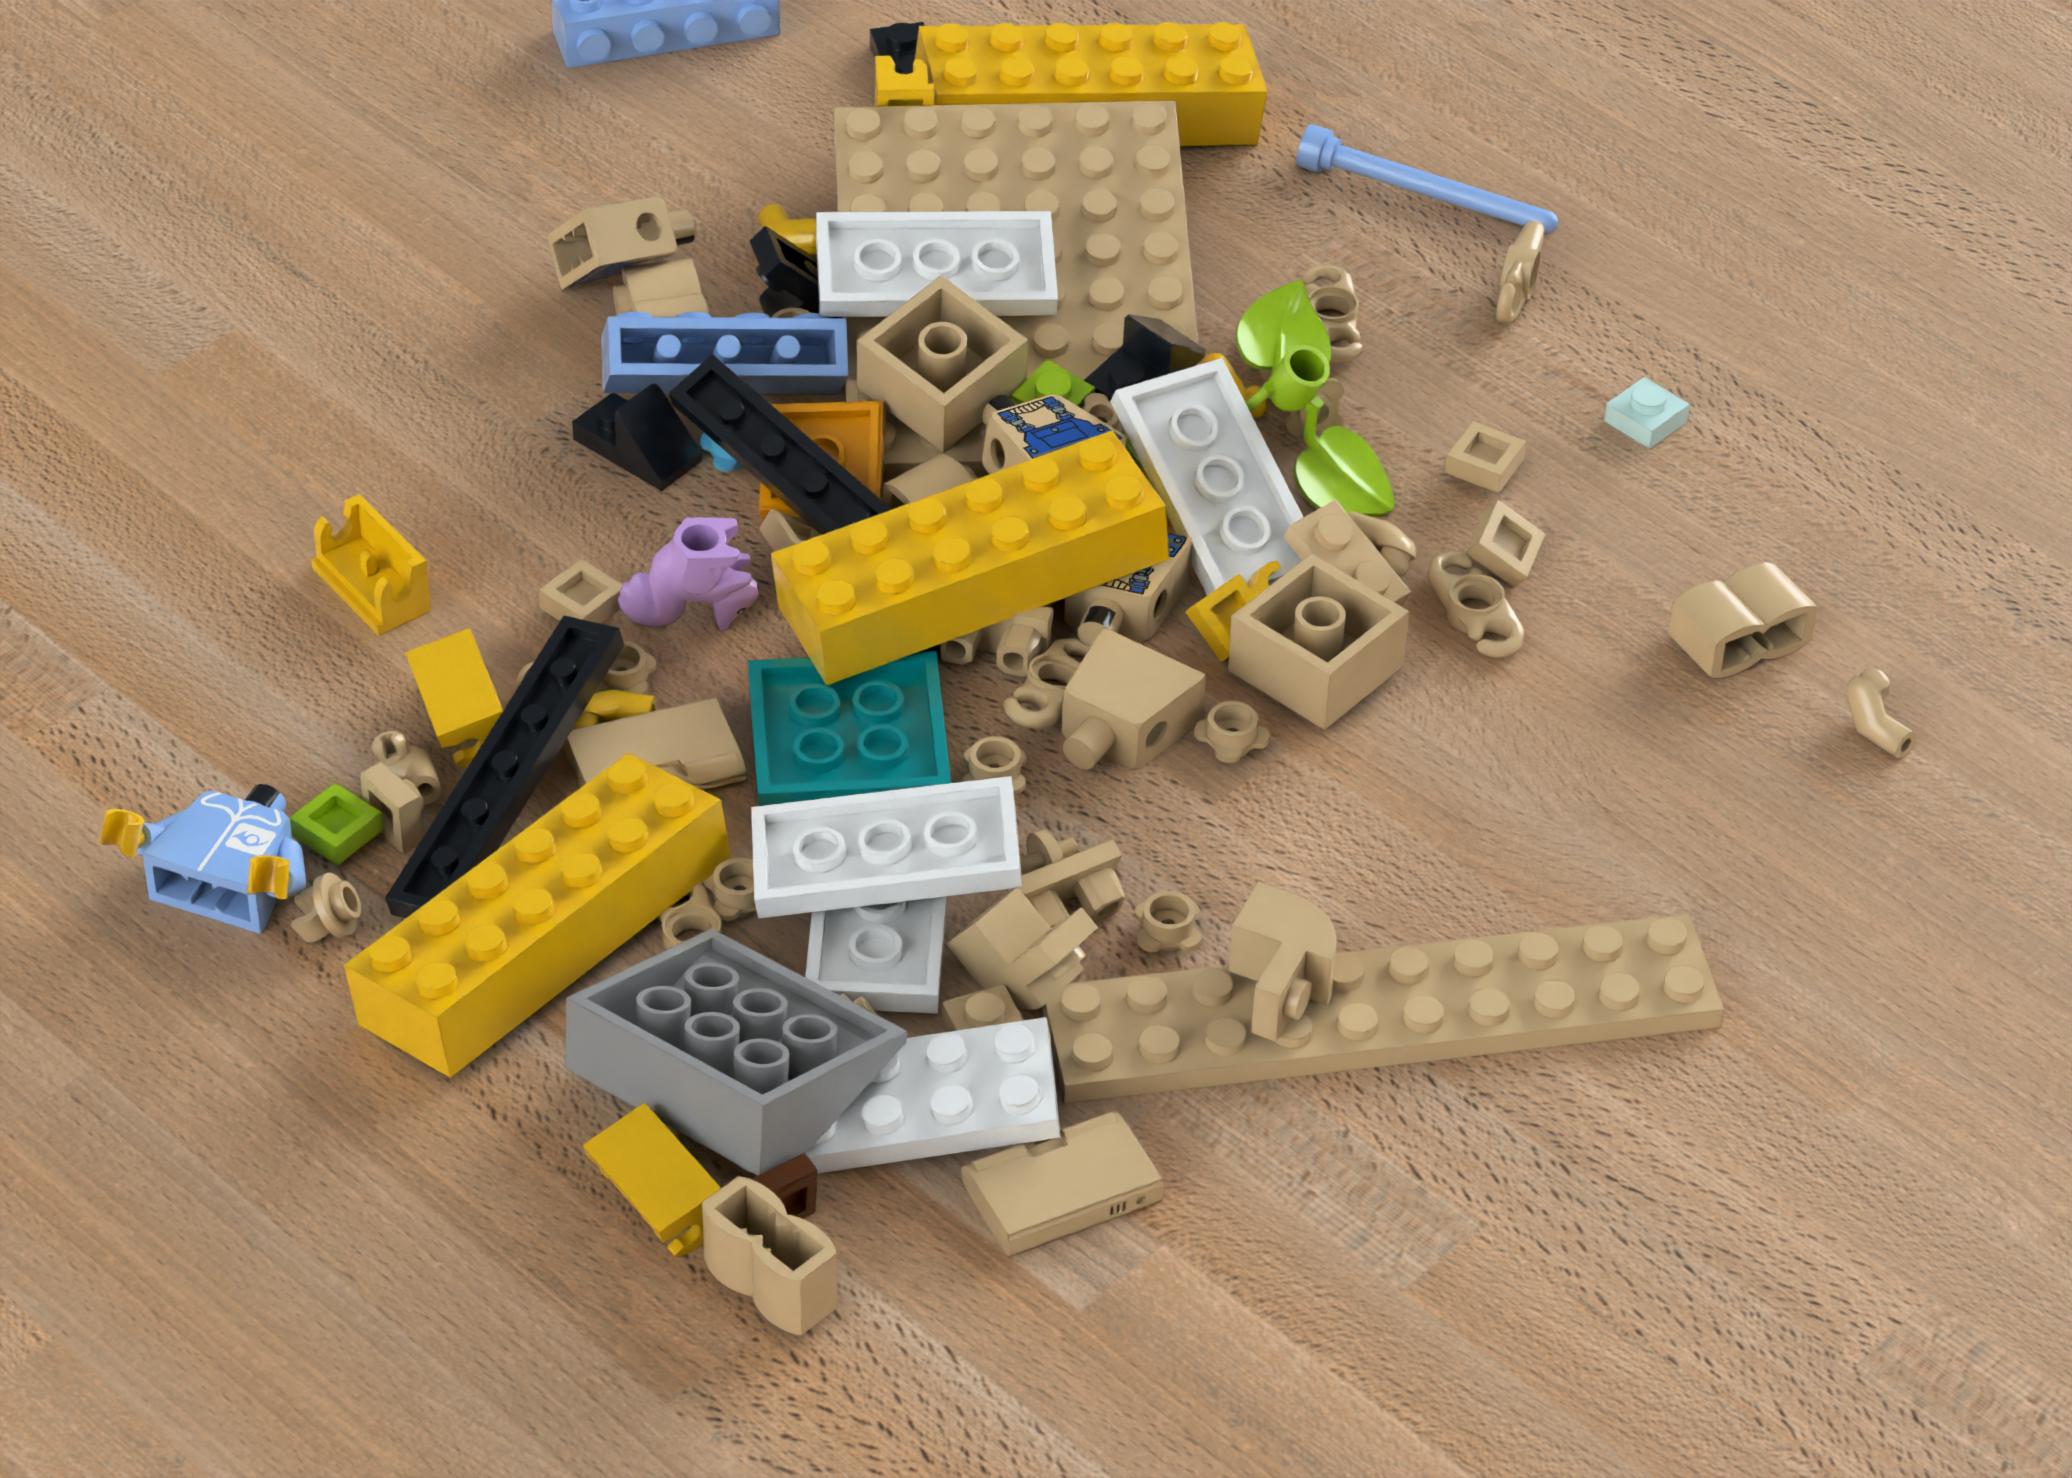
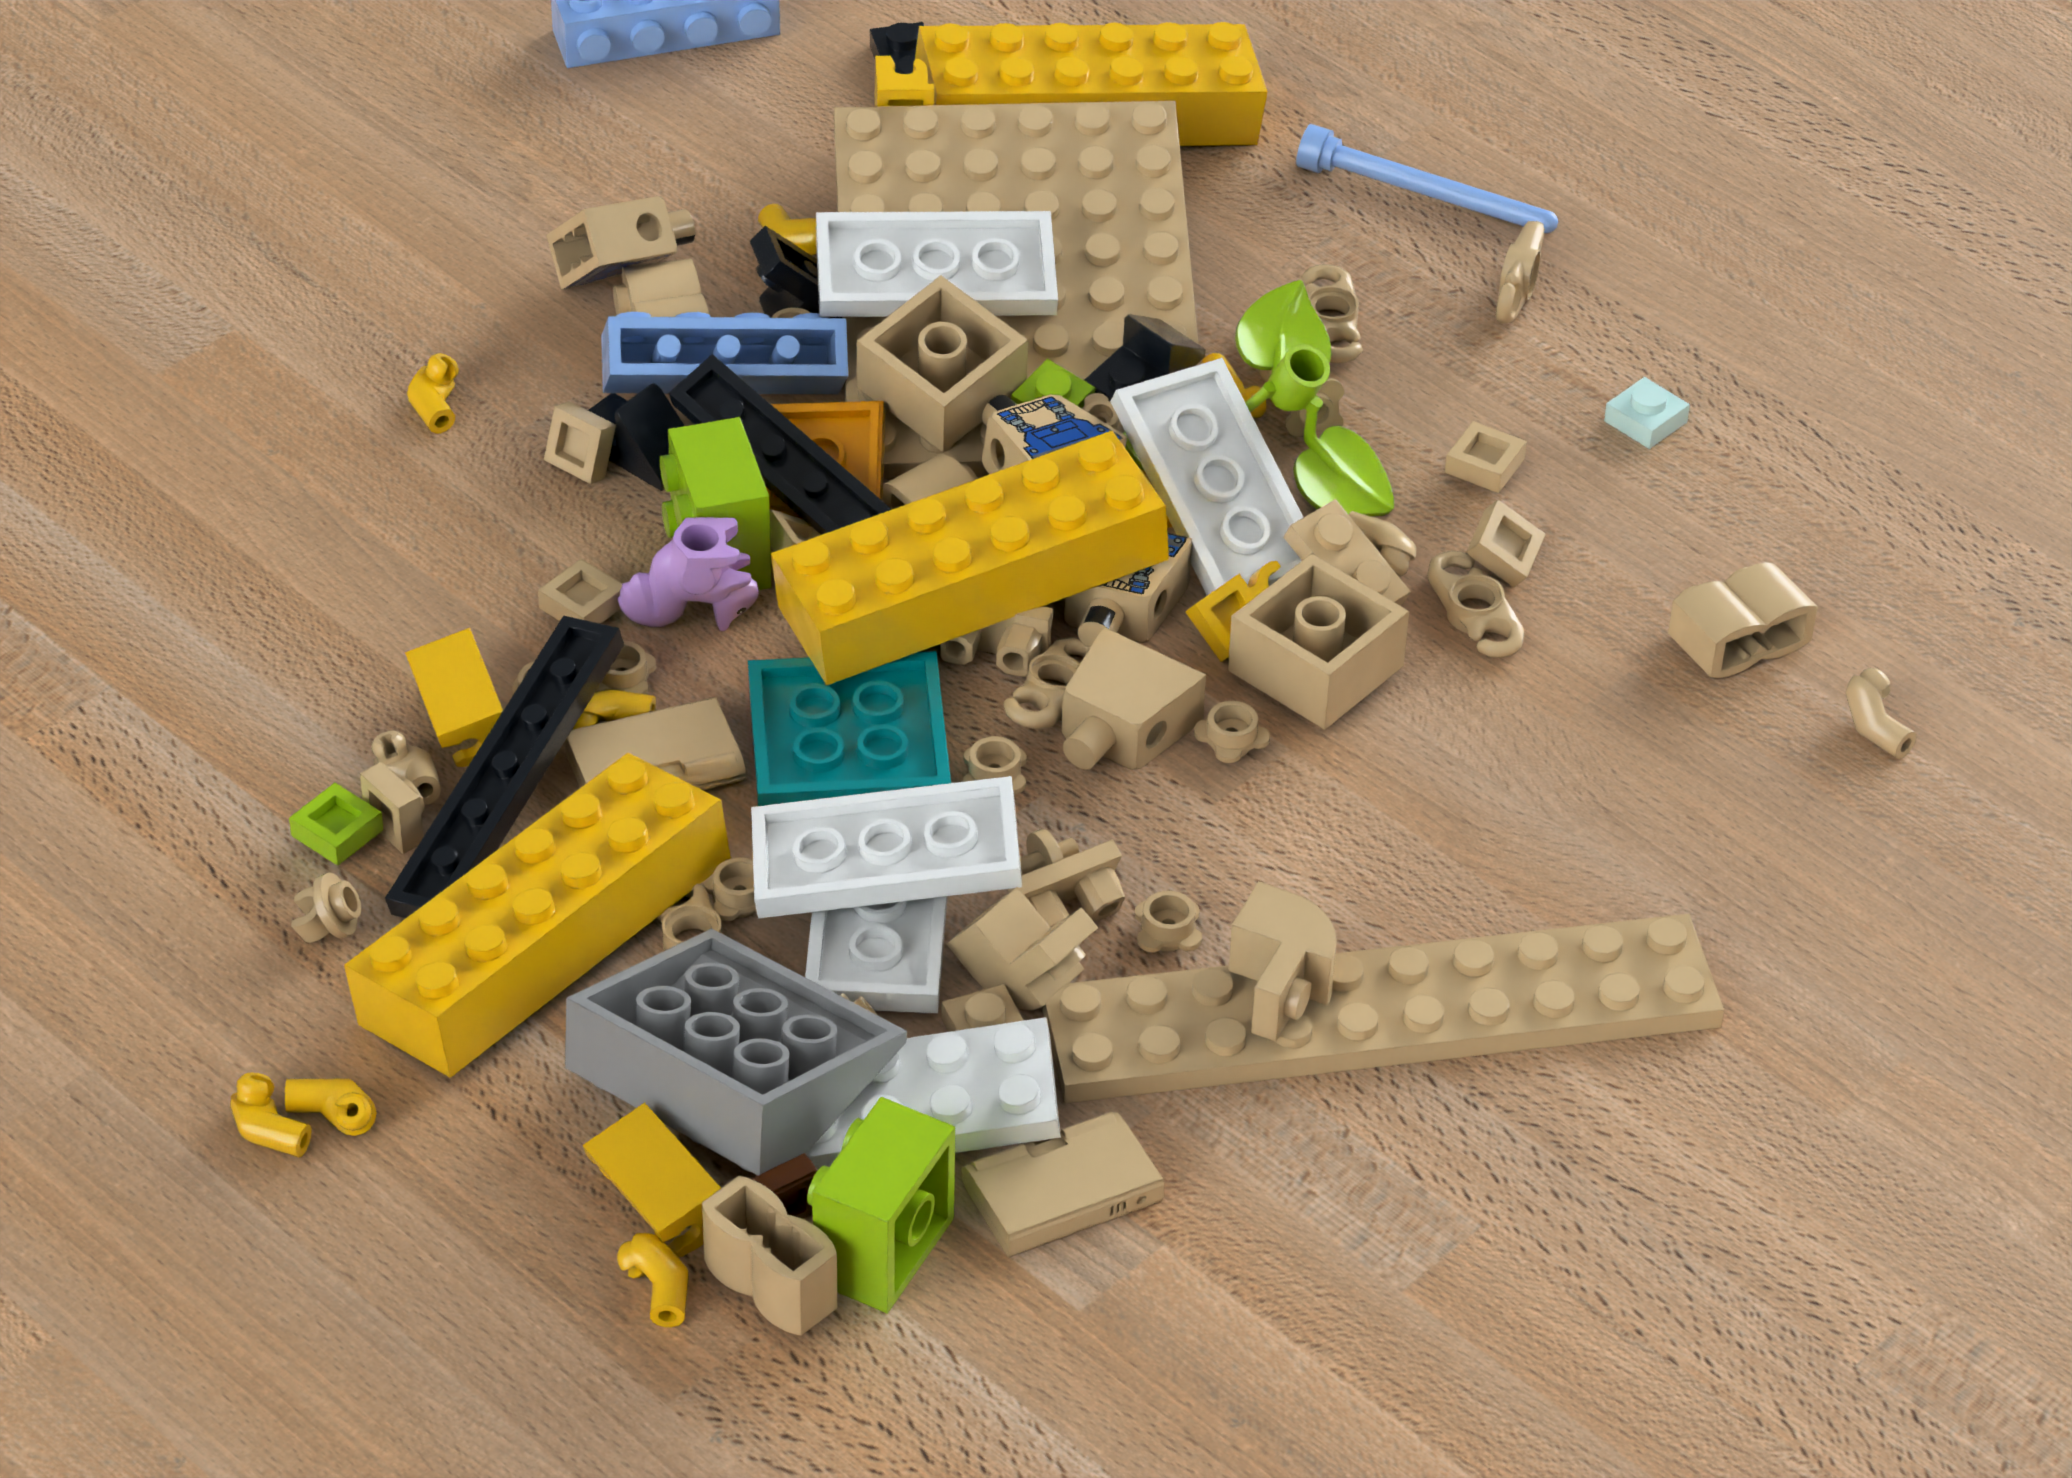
light blue torso [98,784,306,934] -> none
yellow hinge [311,494,431,636] -> none
none -> yellow arm [230,1072,312,1158]
none -> yellow arm [285,1078,377,1136]
none -> yellow arm [407,353,459,434]
none -> tan plate [544,401,616,484]
none -> yellow arm [617,1233,689,1328]
none -> lime brick [660,417,771,590]
none -> lime brick [807,1097,955,1314]

